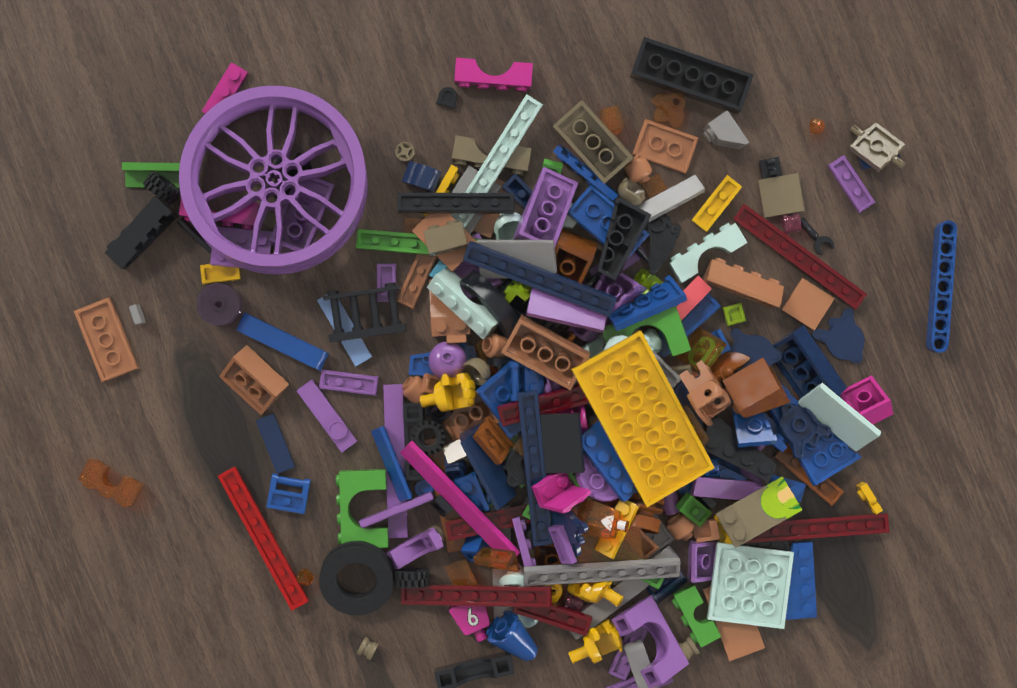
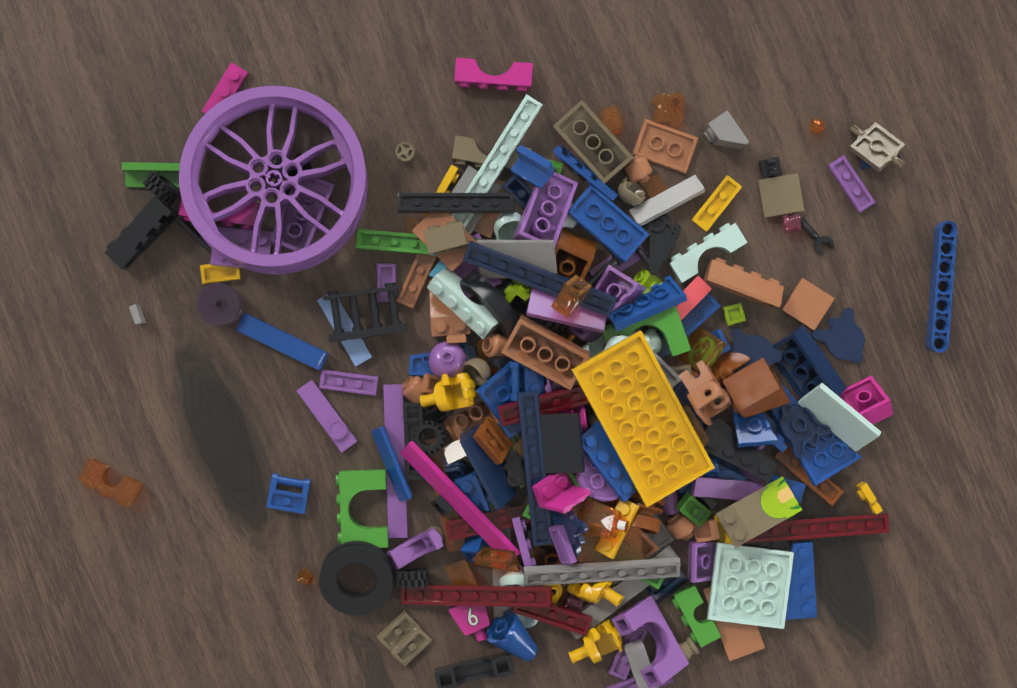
nougat tile [74,297,139,383] -> none
red plate [218,466,309,611] -> none
nougat slope [219,345,289,415] -> none
dark blue tile [256,414,296,474] -> none
dark tan wheel [356,636,379,661] -> none
medium lavender tile [359,491,434,528] -> none
dark blue piece [401,161,443,193] -> none
blue tile [415,479,434,496] -> none
black tile [436,87,458,109] -> none
black wedge [596,197,652,287] -> none
black brick [630,37,754,115] -> none
dark red plate [732,204,867,310] -> none
none -> dark tan slope [377,610,432,666]
none -> blue panel [511,145,555,189]
none -> clear orange torso [551,275,592,318]

